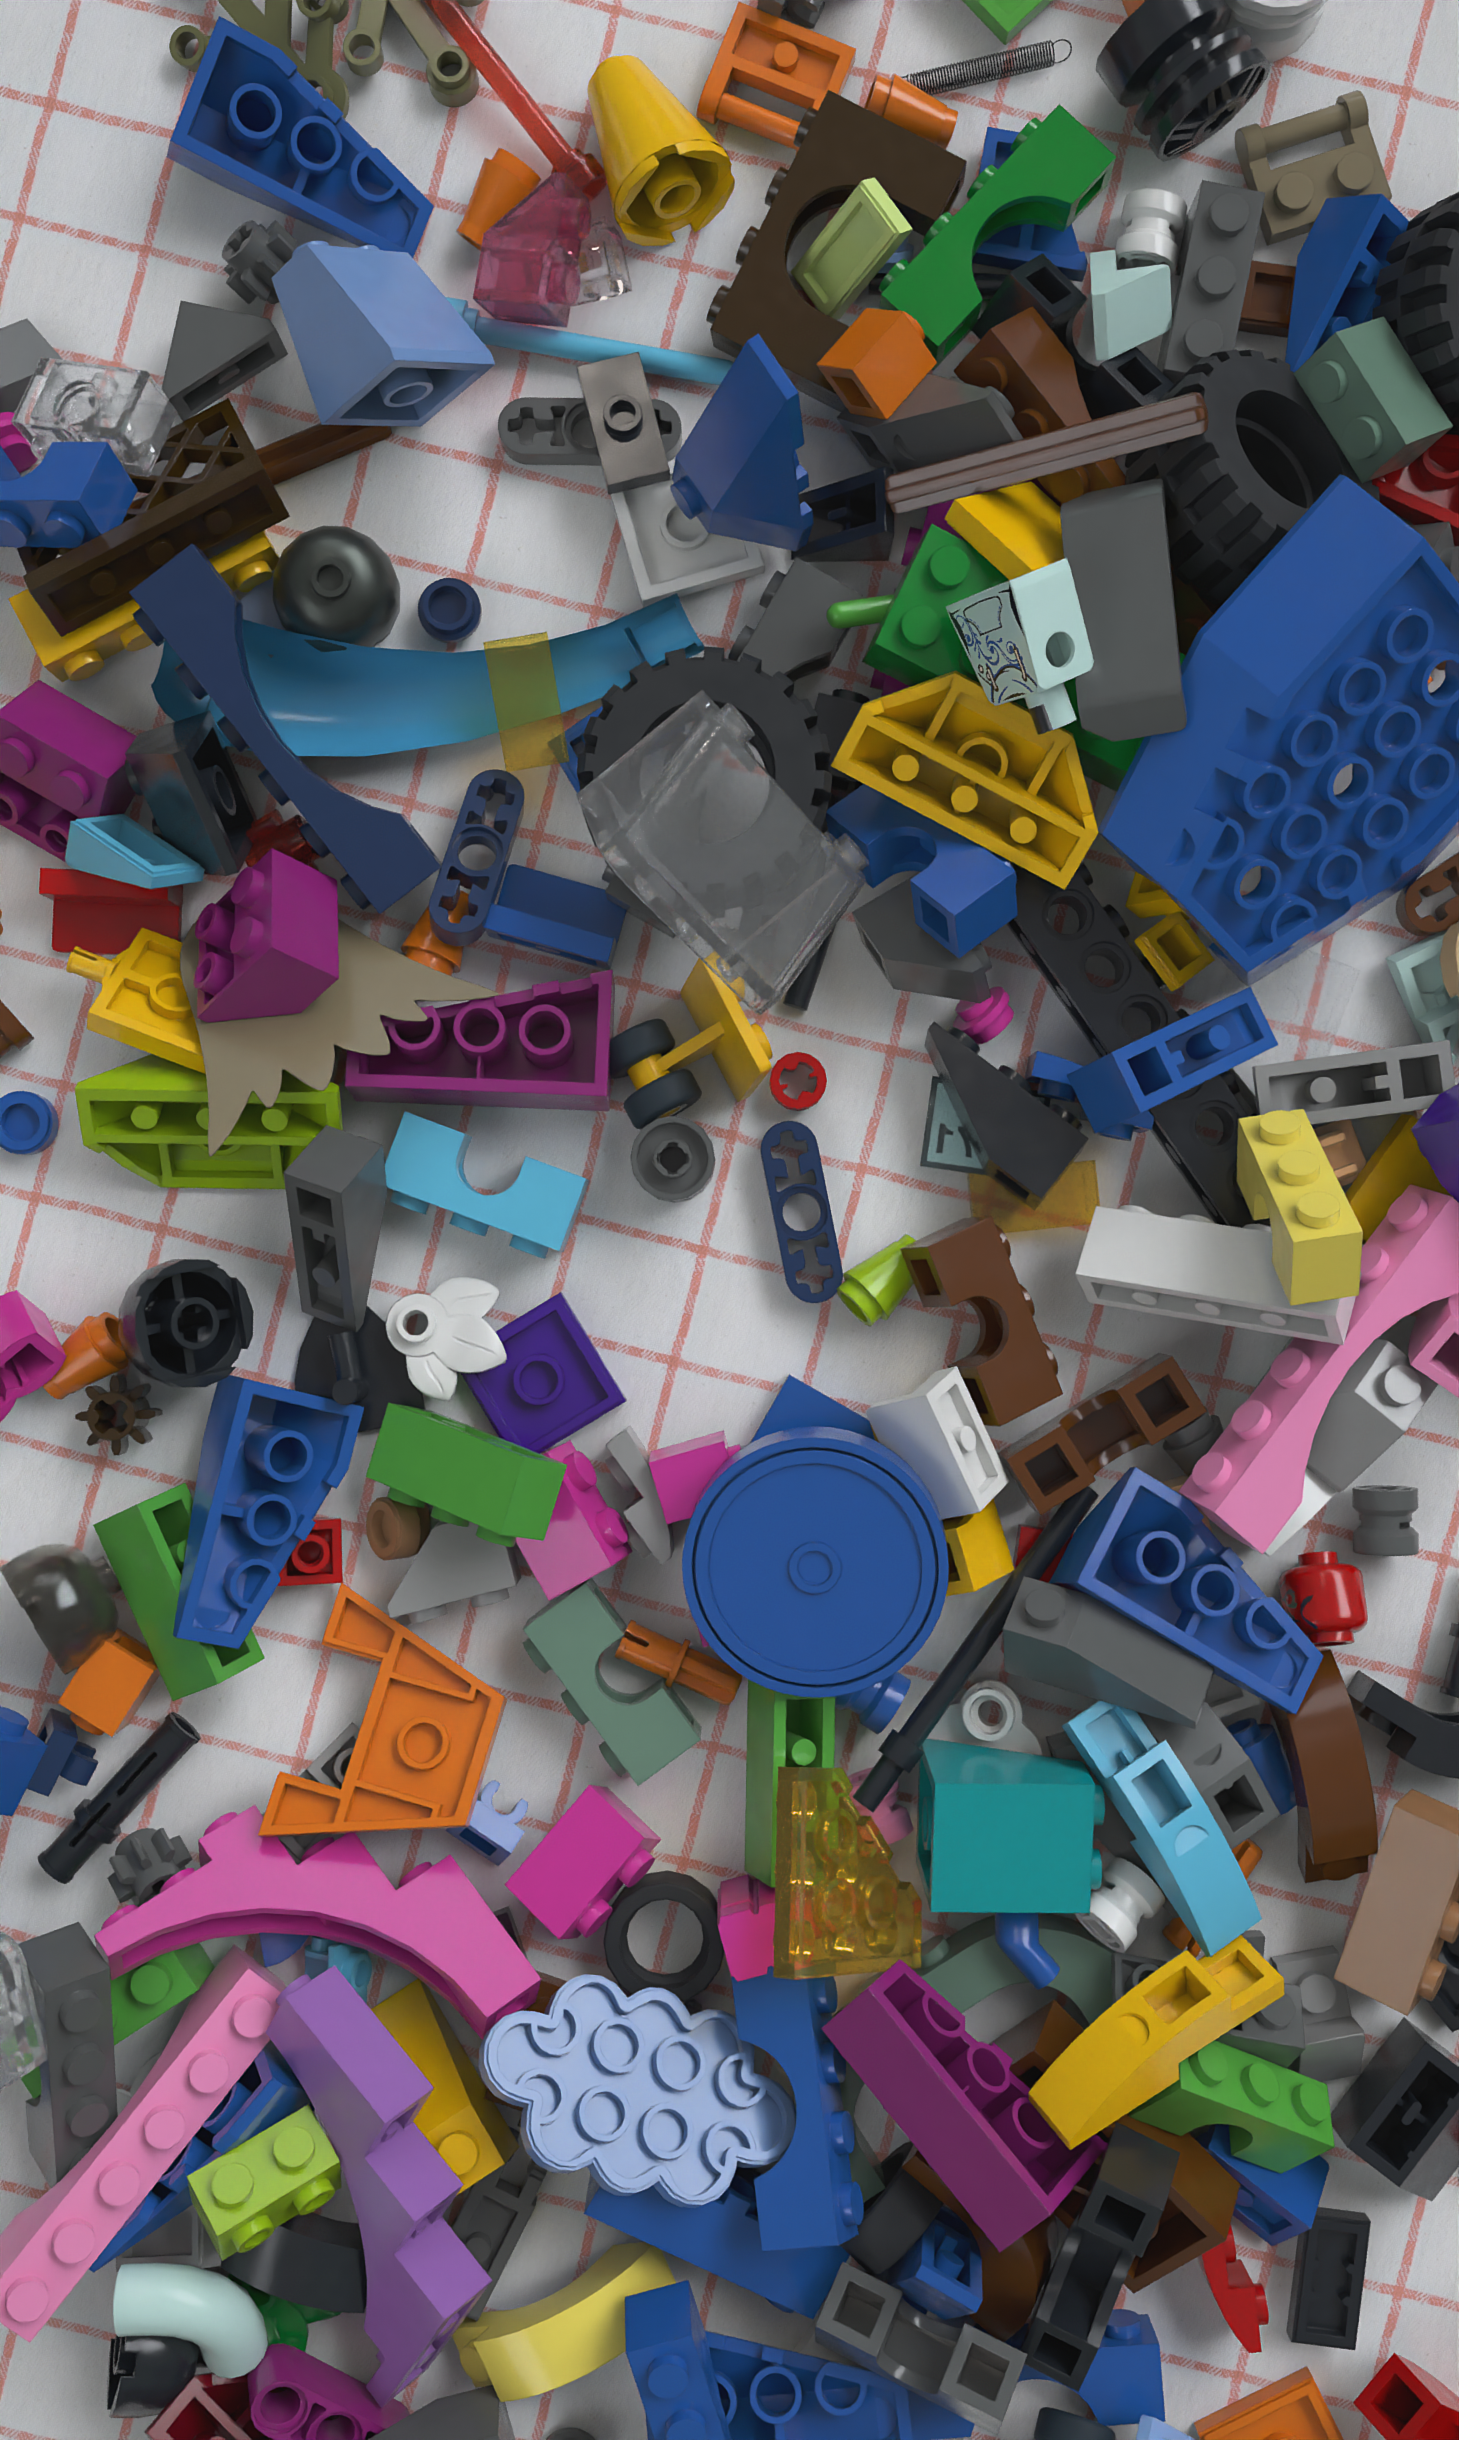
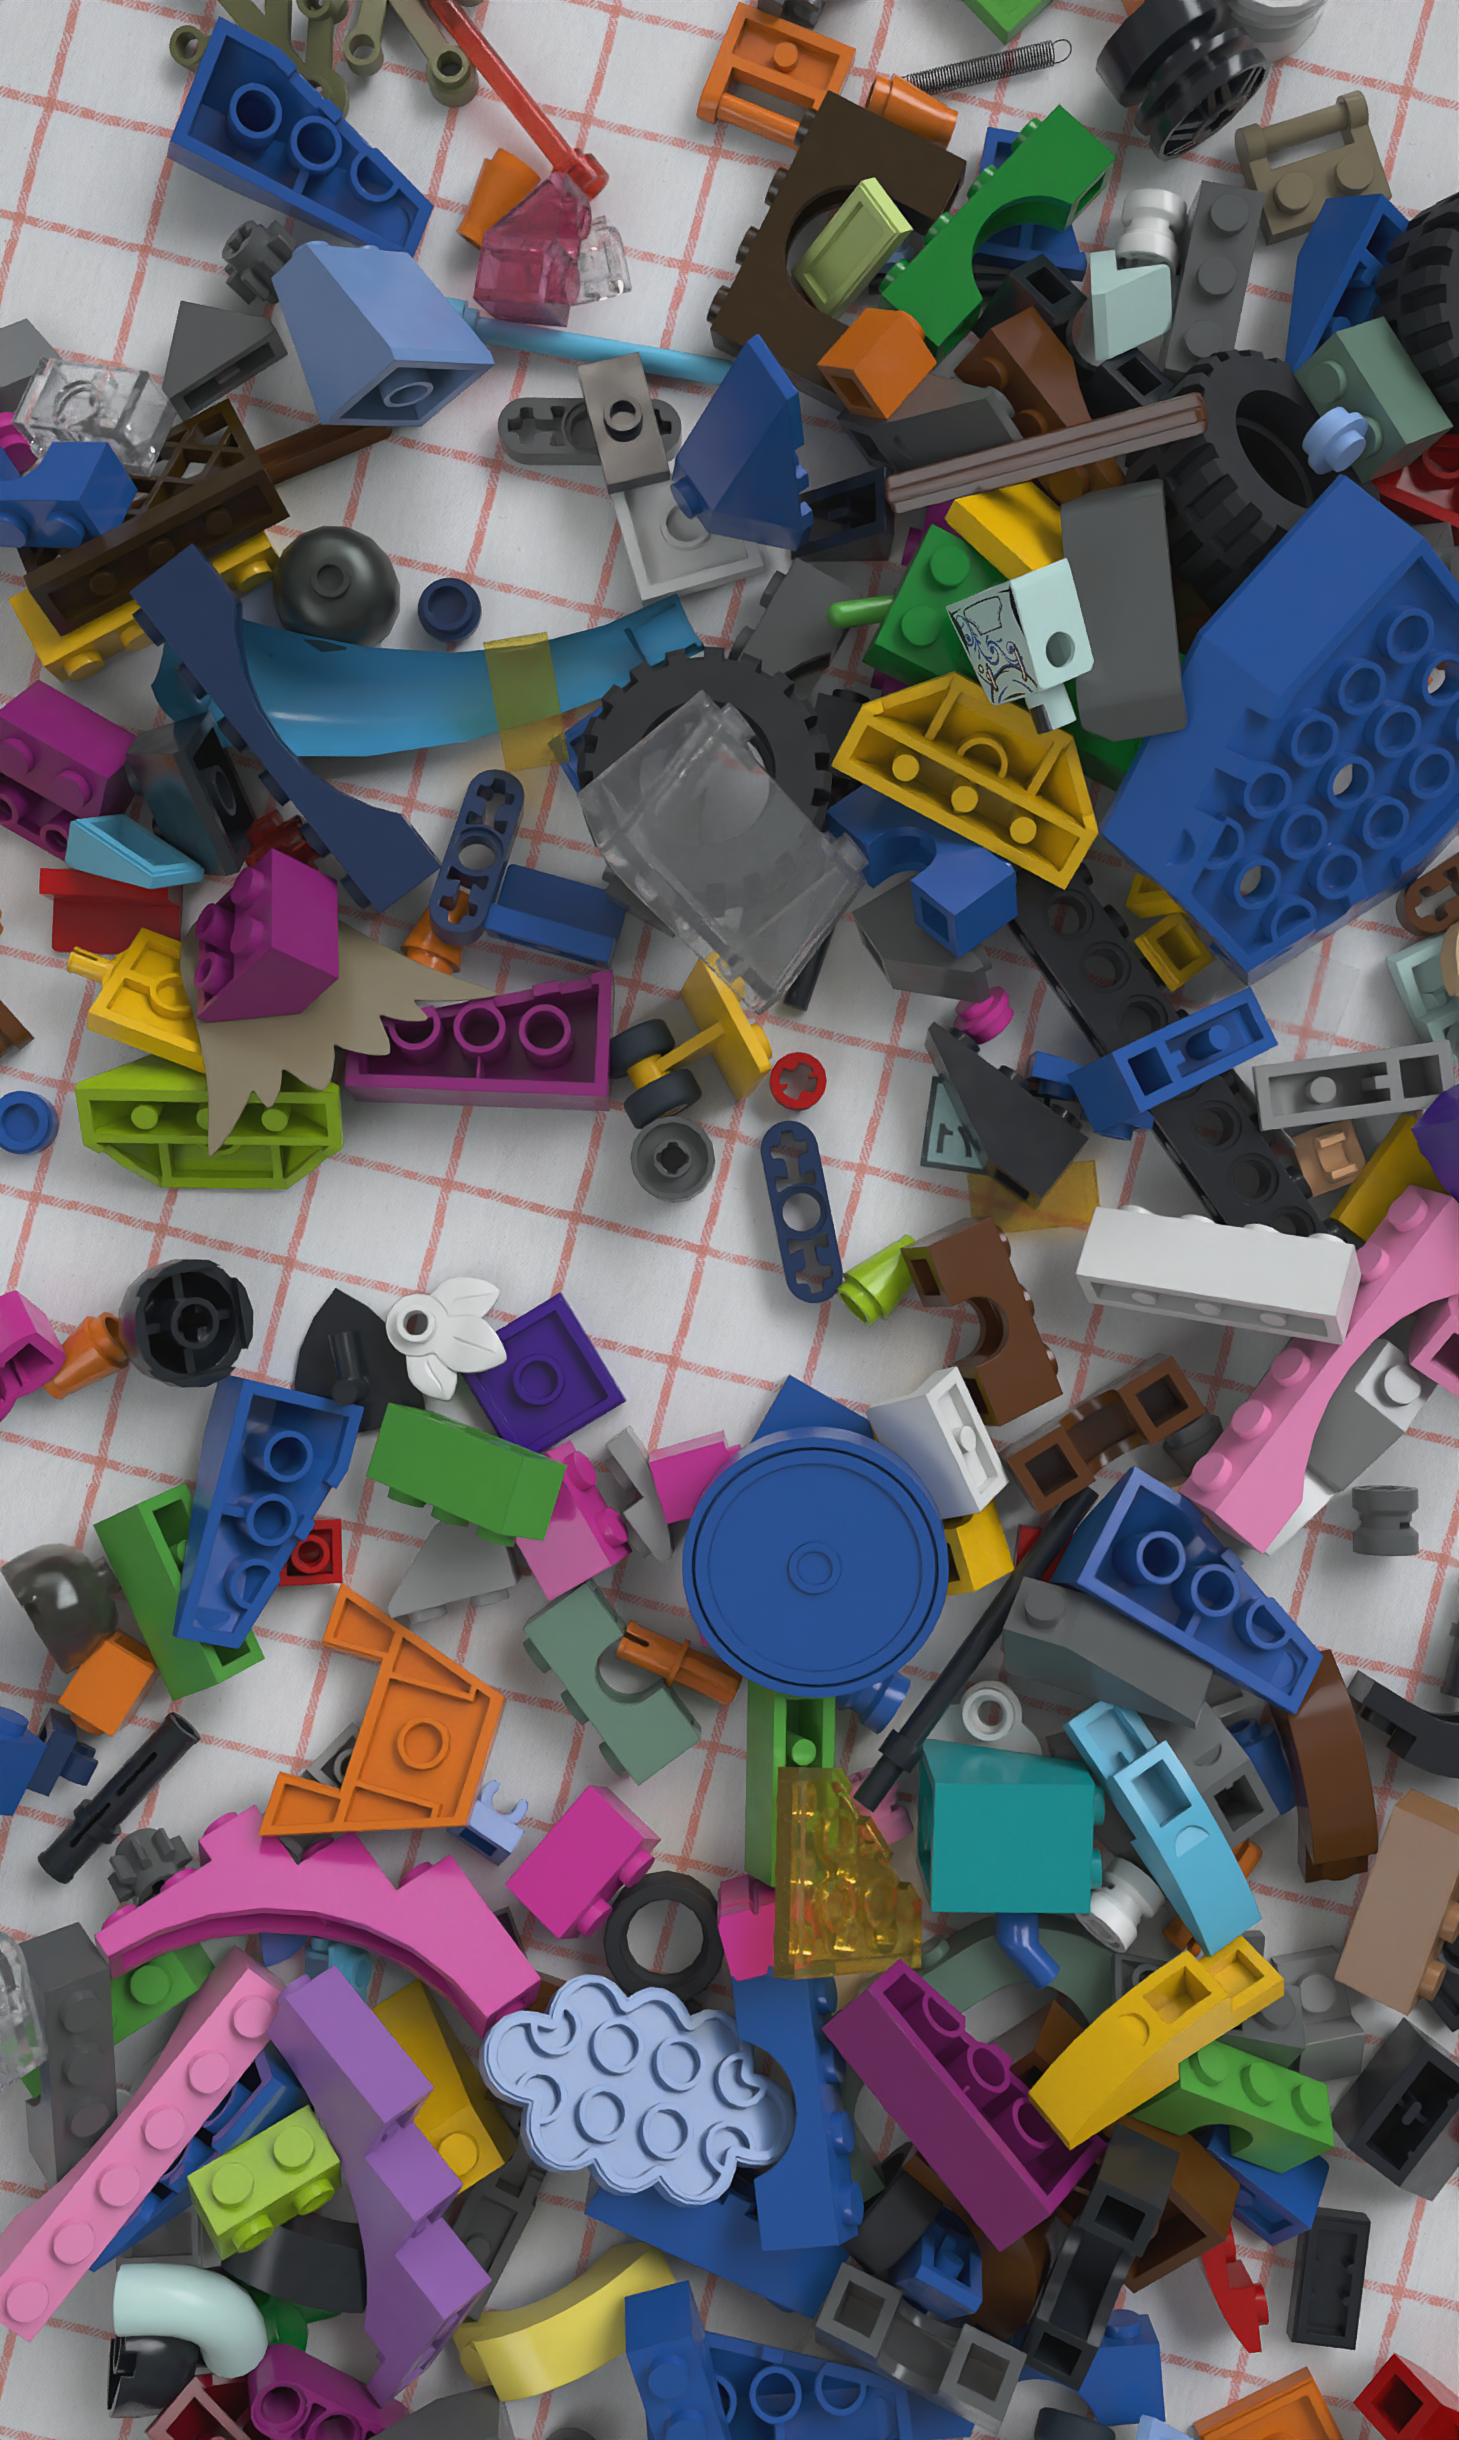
dark brown gear [75,1374,163,1456] -> none
dark grey slope [283,1125,387,1332] -> none
medium nougat tile [366,1497,431,1561] -> none
medium azure arch [385,1111,590,1259] -> none
yellow cone [587,55,735,246] -> none
light yellow arch [1237,1109,1363,1306] -> none
reddish brown tile [1238,260,1296,338] -> none
red head [1279,1551,1368,1647] -> none
none -> light blue plate [1302,407,1368,474]

